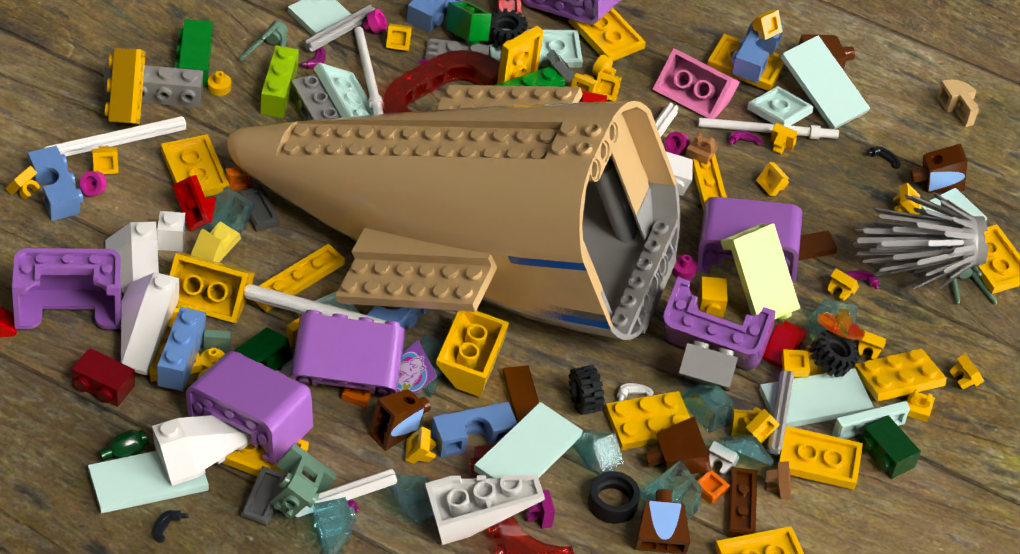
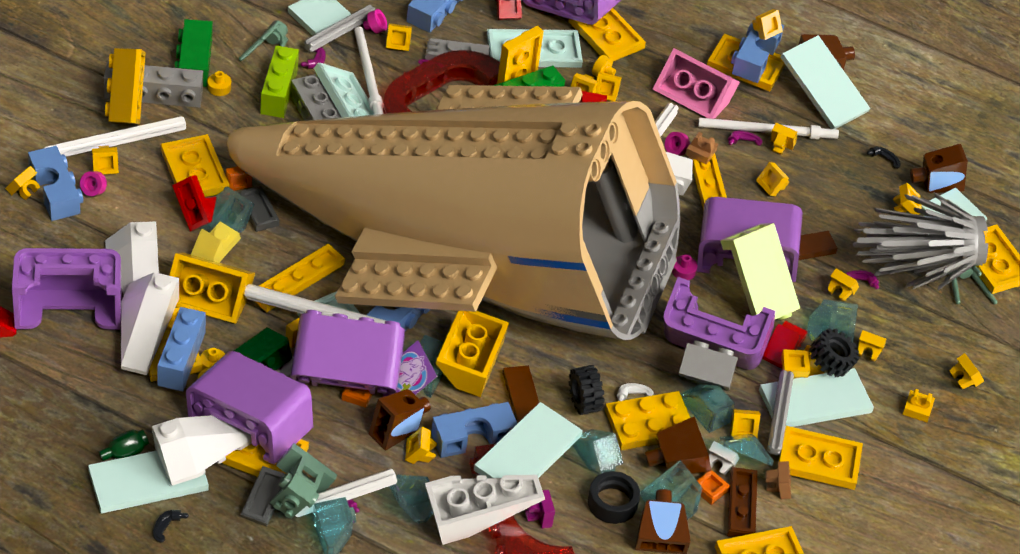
dark red brick [72,348,135,407] -> none
white brick [157,211,185,252] -> none
sand green tile [204,329,231,354] -> none
green brick [446,2,492,44] -> none
black tyre [488,8,528,49] -> none
dark grey tile [546,49,574,82] -> none
yellow brick [698,276,727,318] -> none
yellow tile [744,407,780,443] -> none
light aqua tile [747,86,814,127] -> none
clear yellow piece [817,309,865,340] -> none
light aqua tile [832,401,910,439] -> none
yellow plate [854,349,946,402] -> none
dark green brick [859,415,921,479] -> none
tan brick [937,79,979,127] -> none

